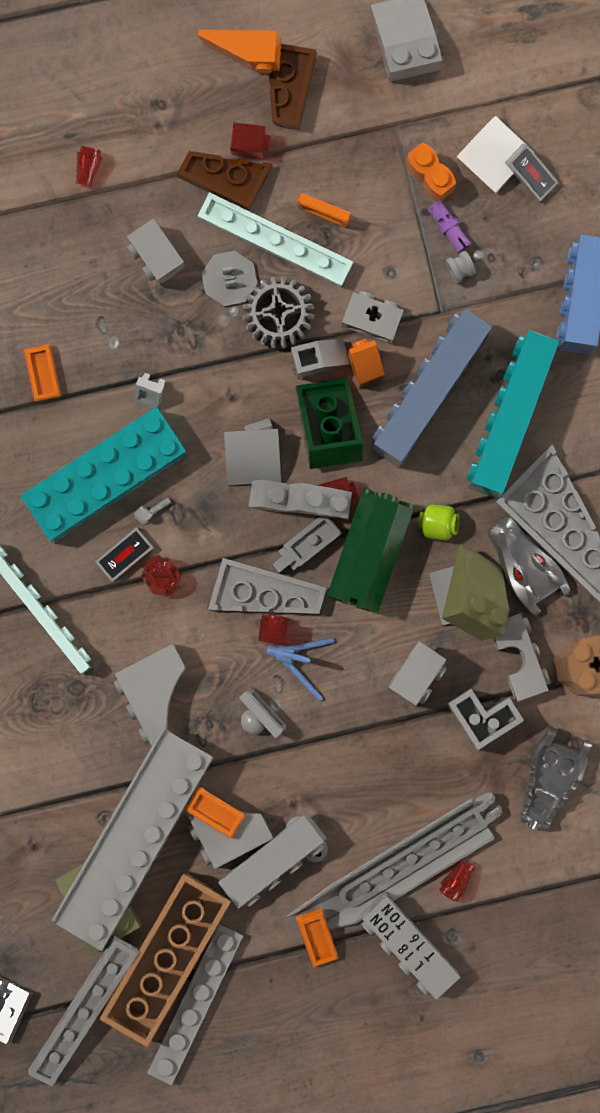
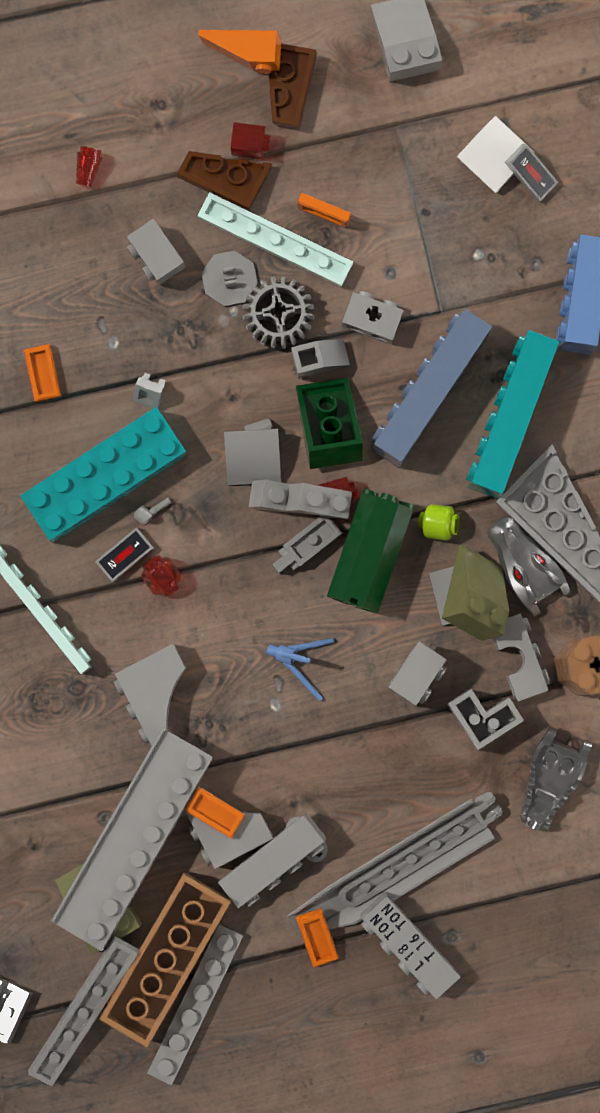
light grey wing [208,558,327,614] -> none
light grey tile [239,688,287,738] -> none
clear red brick [258,615,289,645] -> none
orange slope [348,339,385,388] -> none
orange brick [406,142,456,202] -> none
medium lavender pin [428,200,472,253] -> none
clear red cone [439,859,475,902] -> none
light grey wheel [445,251,476,284] -> none

